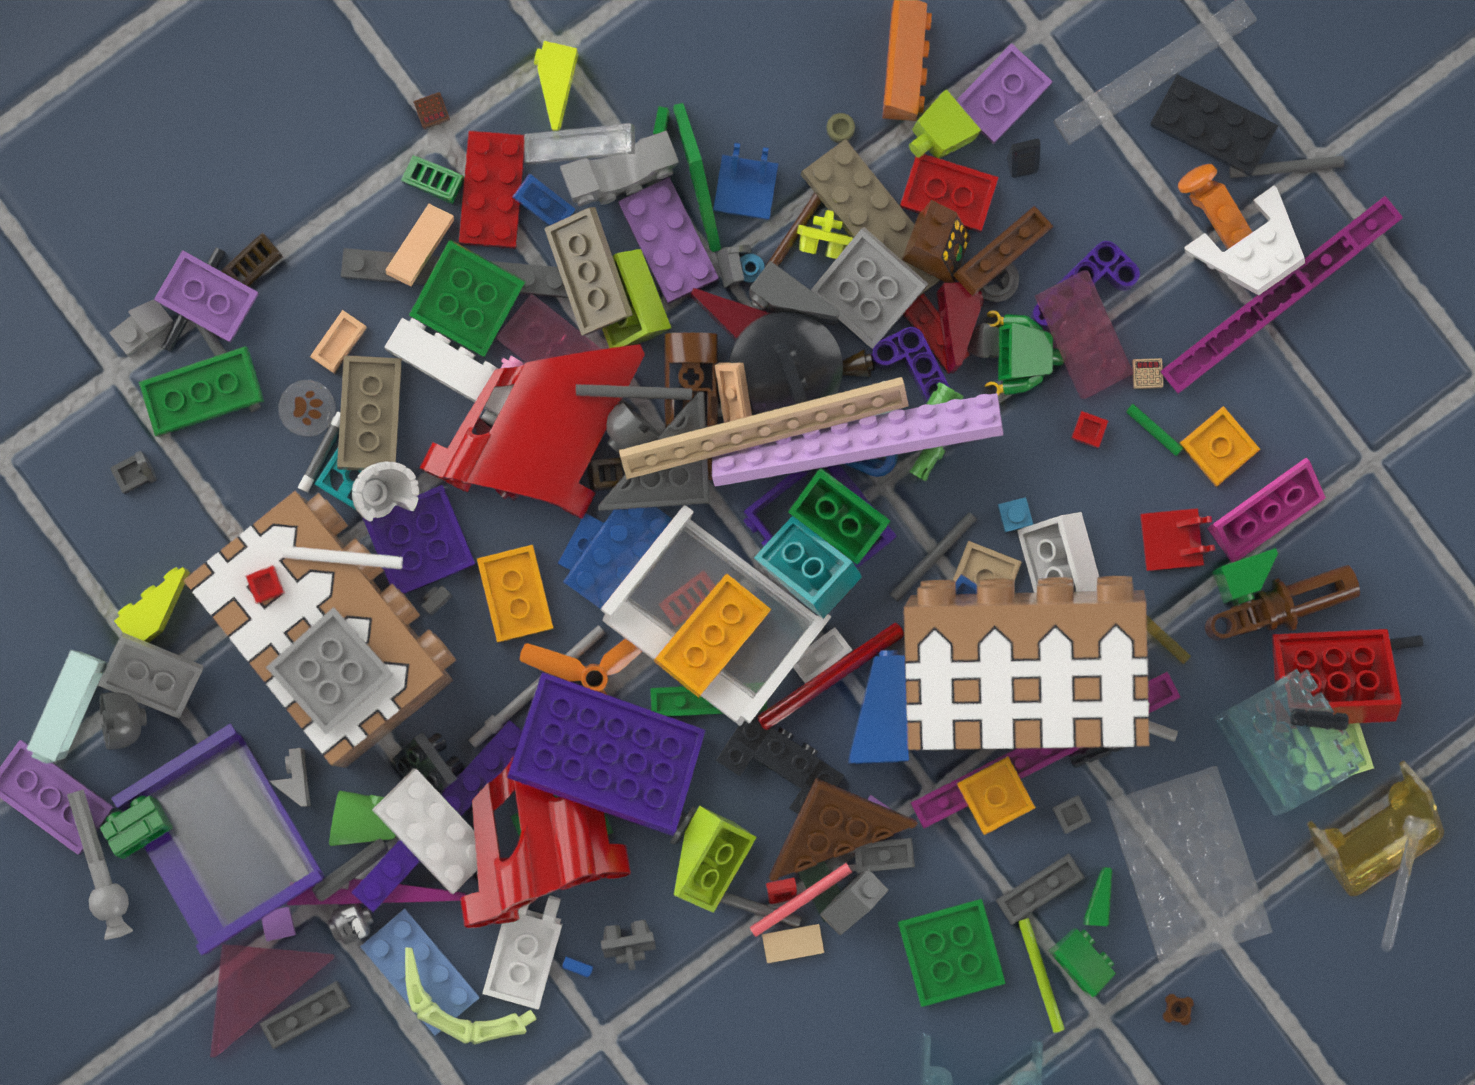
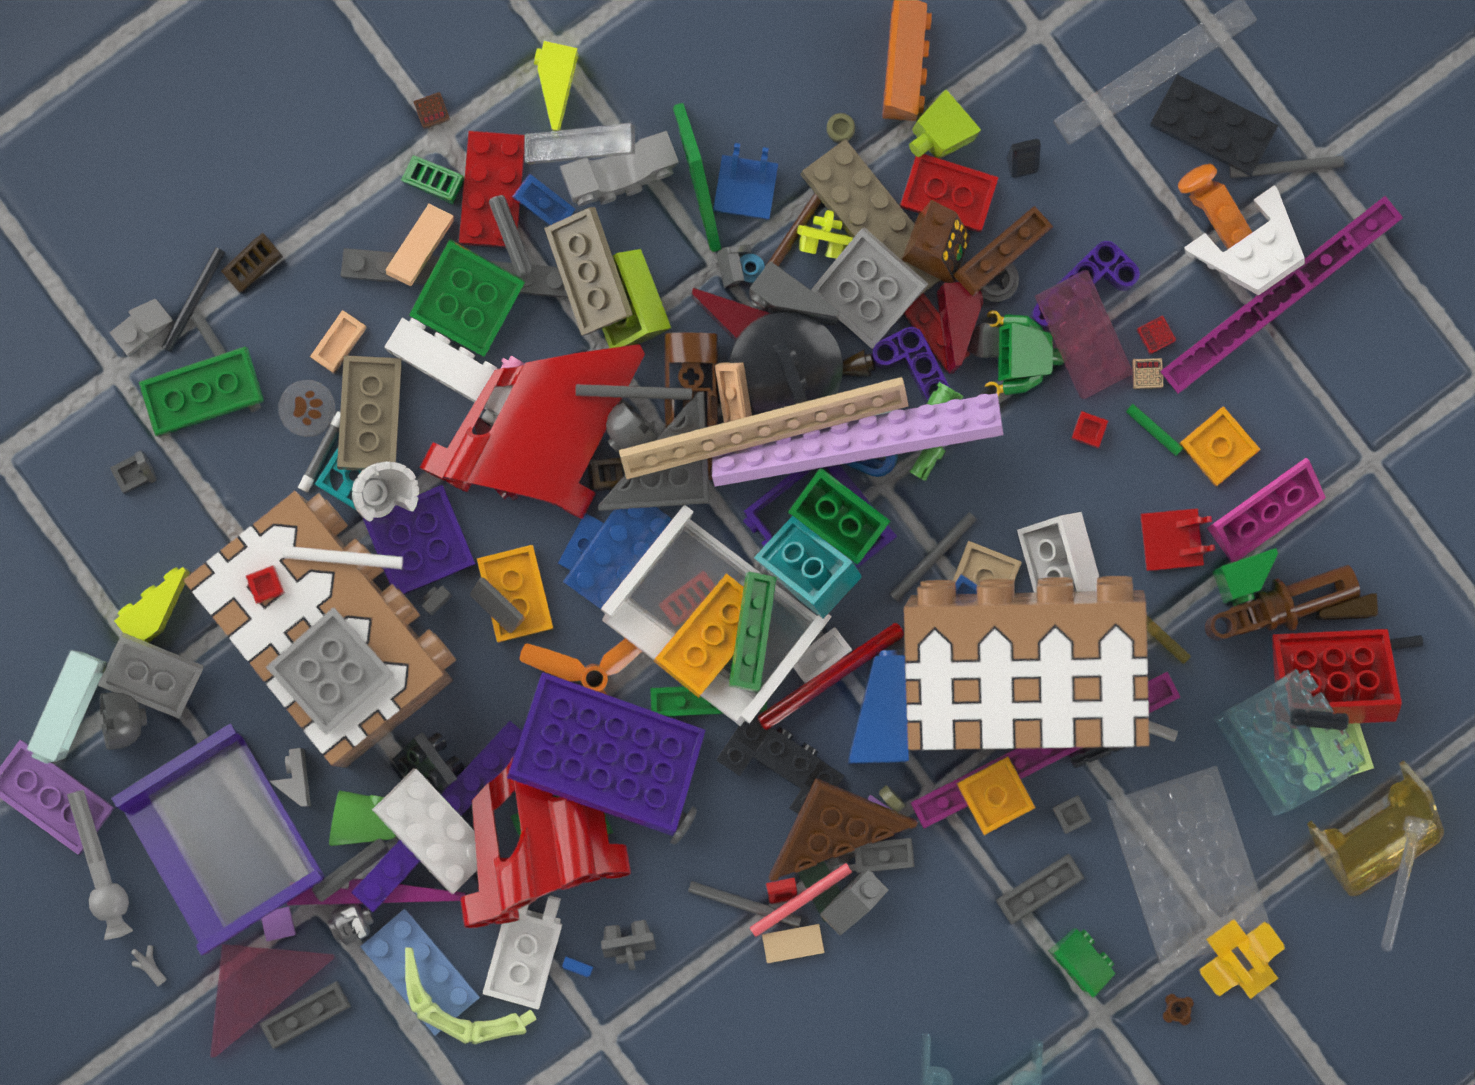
green brick [100,796,173,859] -> none
medium lavender plate [154,250,259,343] -> none
light grey bar [469,625,606,748] -> none
clear pink plate [496,294,601,363] -> none
medium lavender plate [618,177,719,304] -> none
green tile [653,106,670,135] -> none
lime slope [674,806,757,913] -> none
green plate [898,899,1006,1007] -> none
medium lavender plate [956,43,1053,145] -> none
dark azure plate [997,497,1033,533] -> none
lime bar [1018,918,1065,1033] -> none
green slope [1083,867,1112,926] -> none
none -> light grey bar [132,945,167,986]
none -> dark grey slope [470,577,525,633]
none -> dark grey axle [489,195,533,277]
none -> green plate [729,571,777,692]
none -> olive tile [879,784,906,813]
none -> tile [1137,315,1176,355]
none -> yellow piece [1199,919,1285,999]
none -> dark brown slope [1315,593,1378,620]

